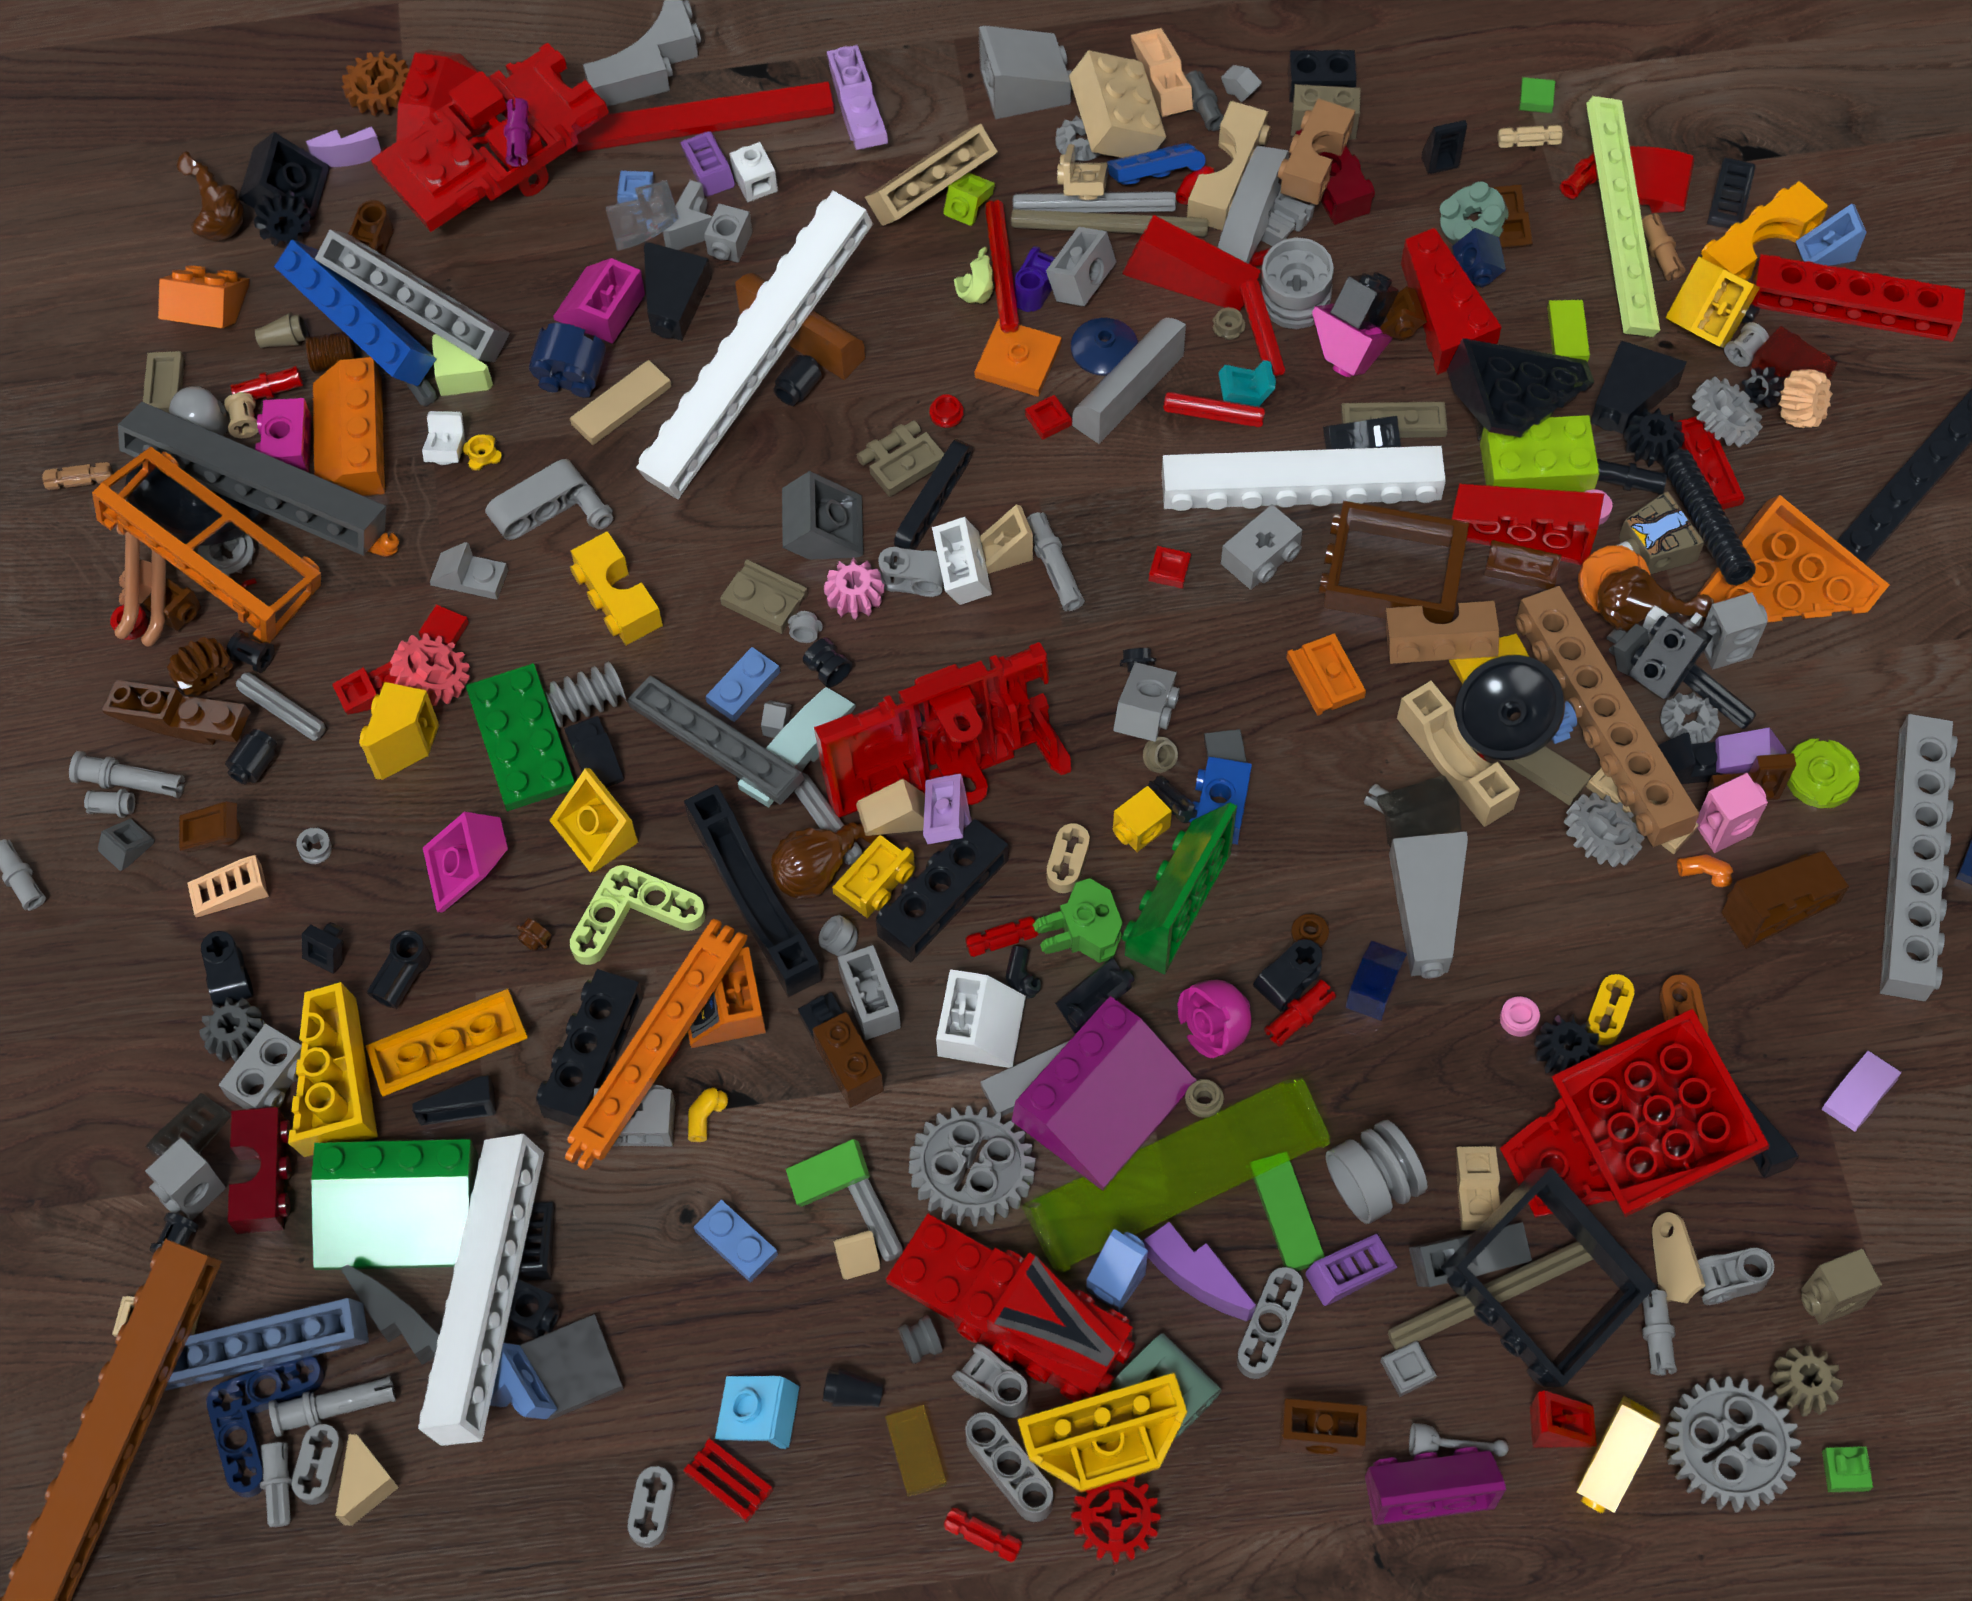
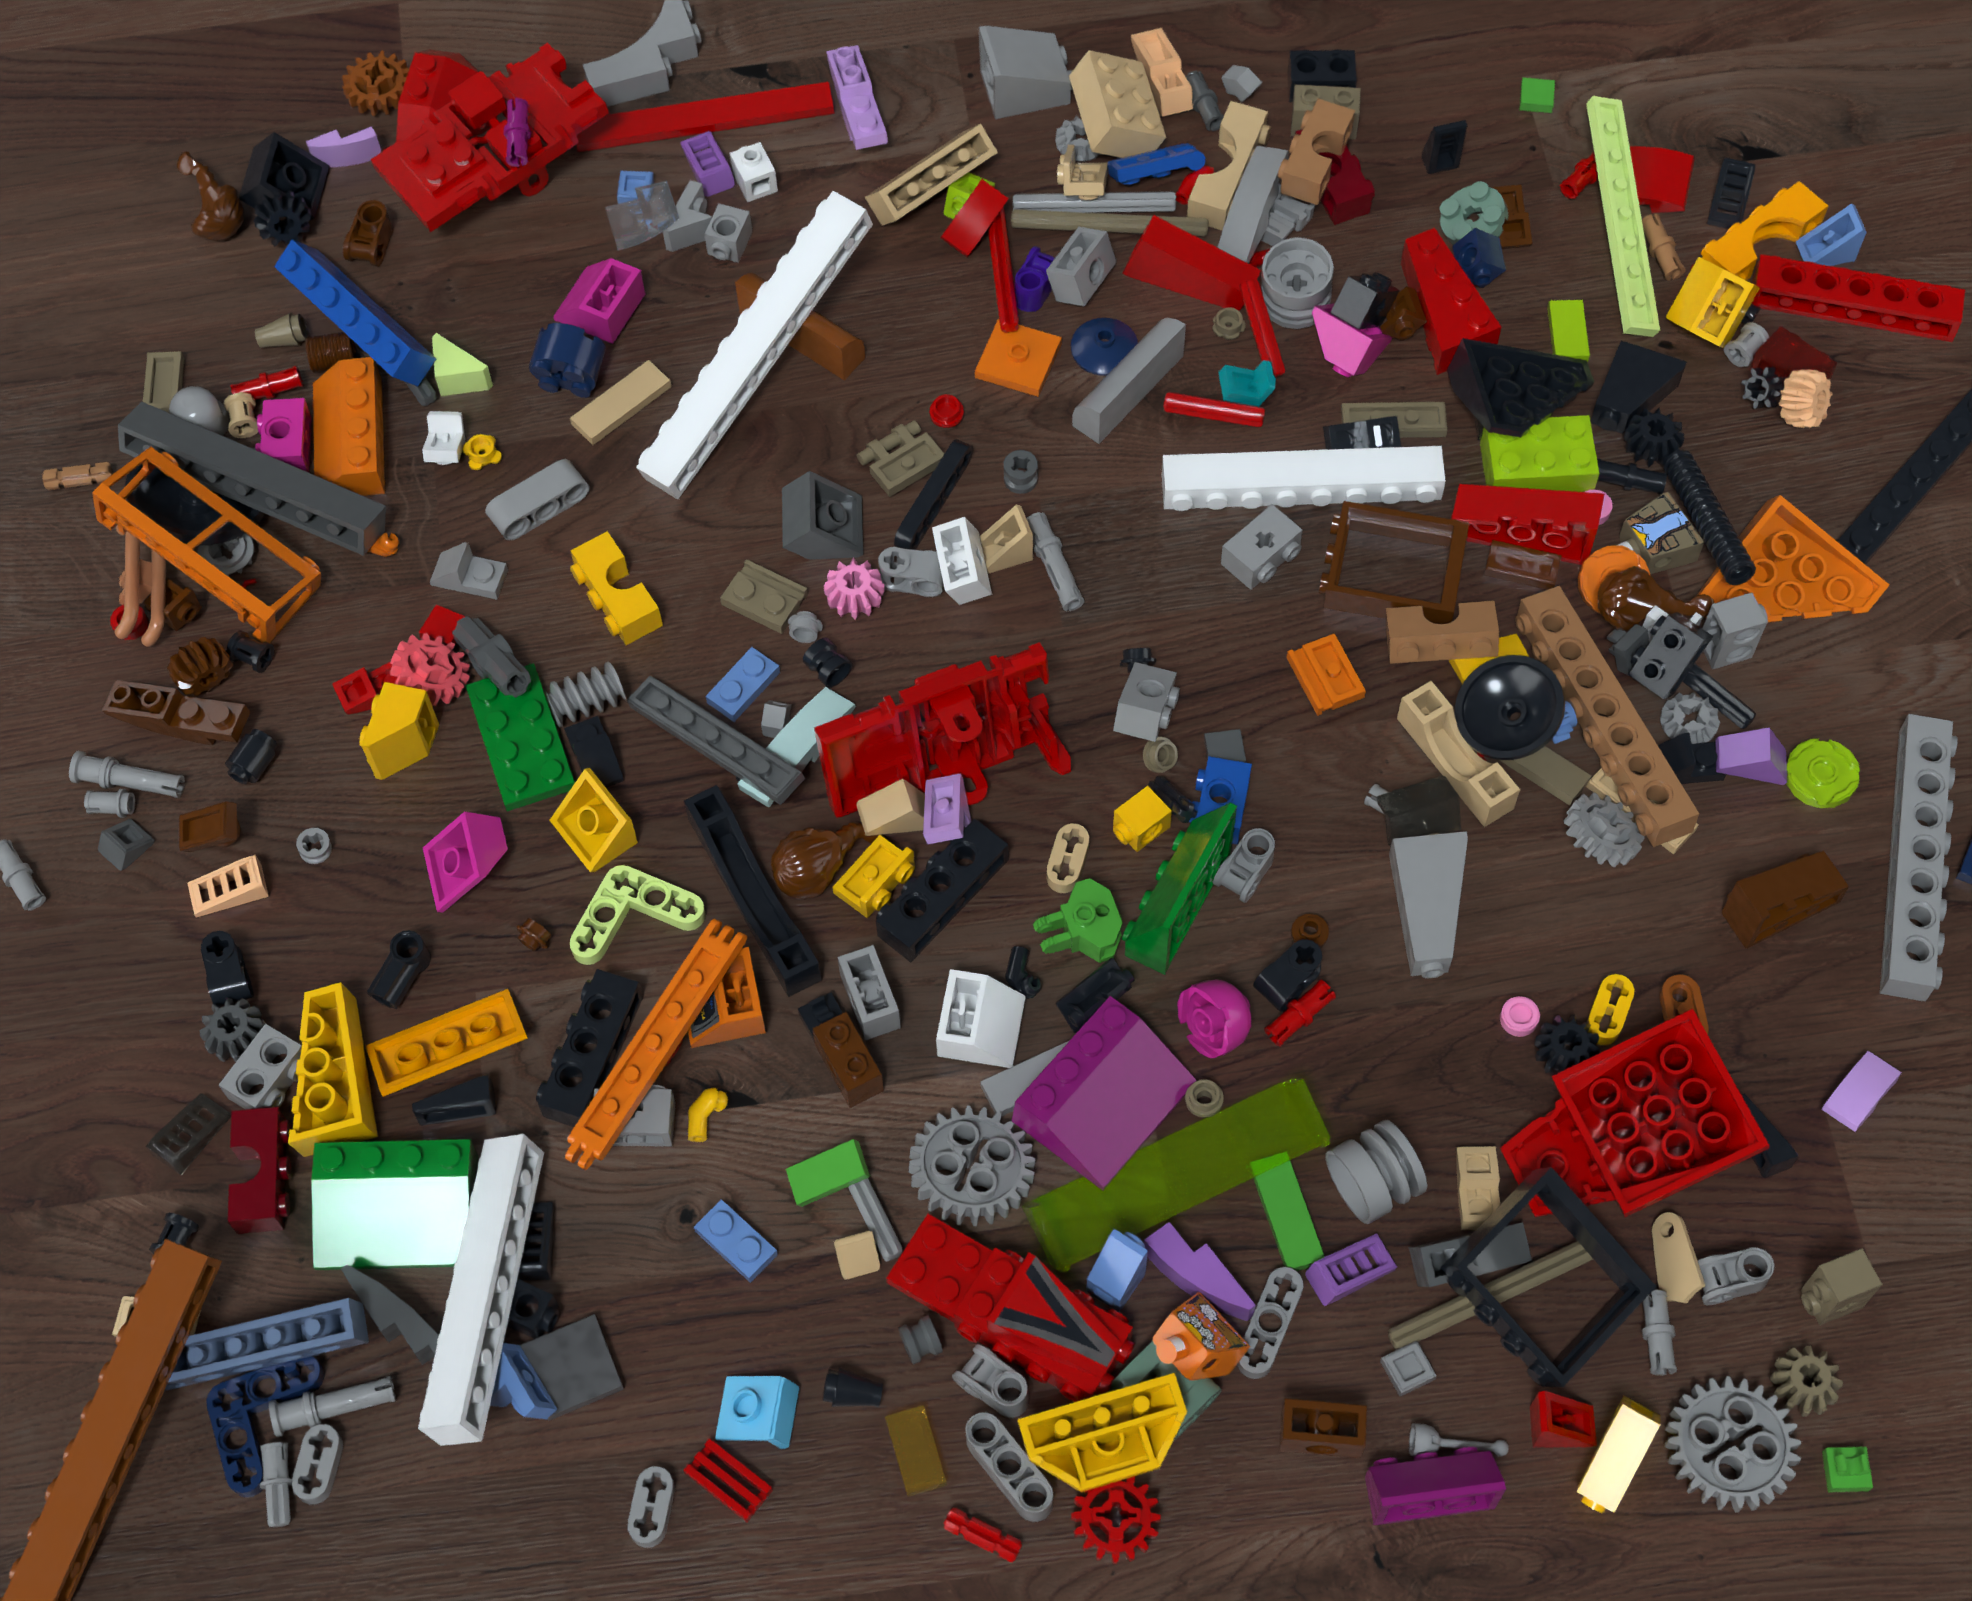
light grey brick [145,1138,226,1220] -> none
orange slope [158,265,250,329] -> none
light grey axle [236,673,326,741] -> none
black tile [302,922,344,974] -> none
light grey brick [315,229,510,363] -> none
tan slope [336,1434,399,1526] -> none
light grey pin [573,485,613,530] -> none
black slope [644,242,712,341] -> none
black brick [773,355,822,406] -> none
light grey axle [794,773,862,865] -> none
light grey tile [819,915,858,956] -> none
yellowish green piece [954,247,994,304] -> none
red axle [965,916,1038,957] -> none
red tile [1025,394,1072,440] -> none
red tile [1149,546,1191,589] -> none
clear blue slope [1346,941,1407,1021] -> none
tan axle [1497,125,1563,148] -> none
red tile [1676,416,1745,509] -> none
orange arm [1677,855,1733,887] -> none
light grey gear [1692,377,1763,447] -> none
bright pink brick [1696,773,1768,853] -> none
reddish brown tile [1705,753,1796,800] -> none
none -> dark grey piece [452,616,531,698]
none -> red slope [940,179,1009,257]
none -> dark grey wheel [1004,450,1038,494]
none -> orange torso [1152,1292,1251,1381]
none -> light grey piece [1213,828,1275,903]

